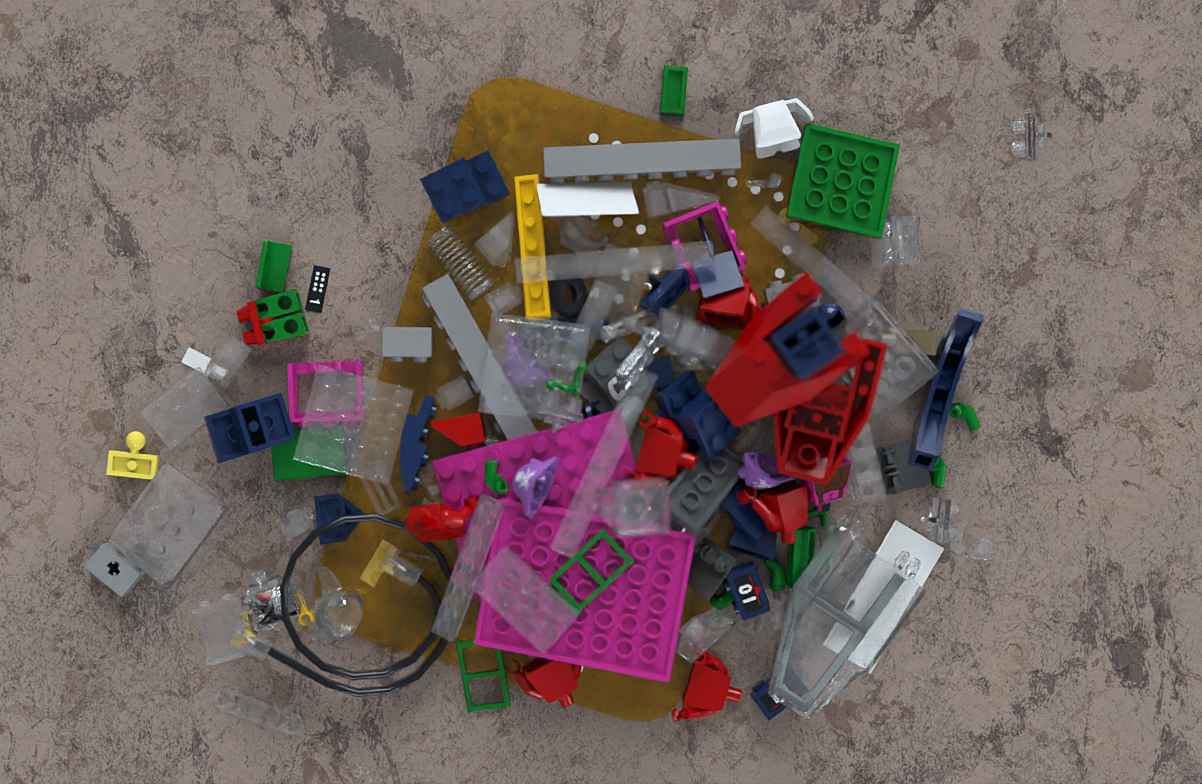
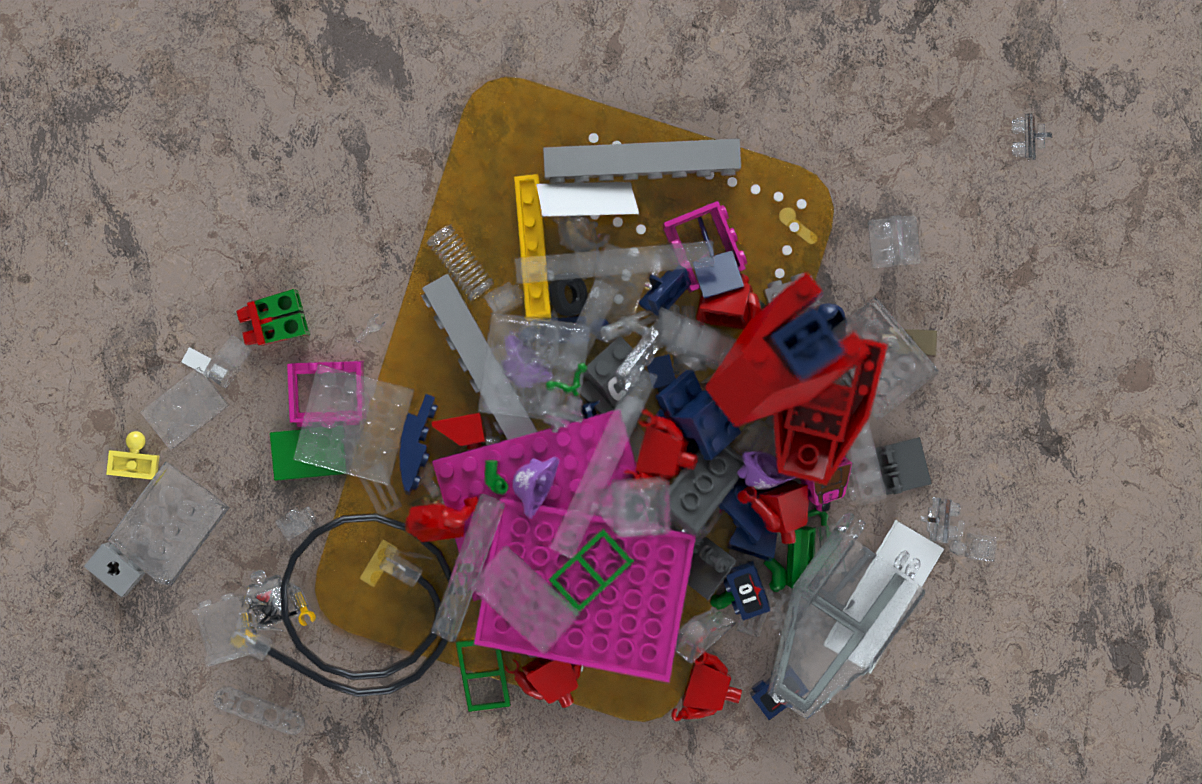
dark blue bracket [204,393,296,464] -> none
green panel [255,240,292,293] -> none
black sticker [305,265,331,313] -> none
clear helmet [311,564,364,647] -> none
dark blue slope [314,493,365,545] -> none
light grey brick [382,327,434,362] -> none
dark blue bracket [420,150,510,224] -> none
clear brick [435,375,475,411] -> none
clear slope [474,212,515,268] -> none
clear slope [641,181,720,220] -> none
green tile [660,65,688,117] -> none
white piece [734,98,814,159] -> none
clear hand [747,173,782,189] -> none
clear plate [749,205,876,320] -> none
green plate [785,123,900,240] -> none
dark blue arch [908,308,984,471] -> none
green arm [931,456,947,488] -> none
green arm [949,403,981,432] -> none

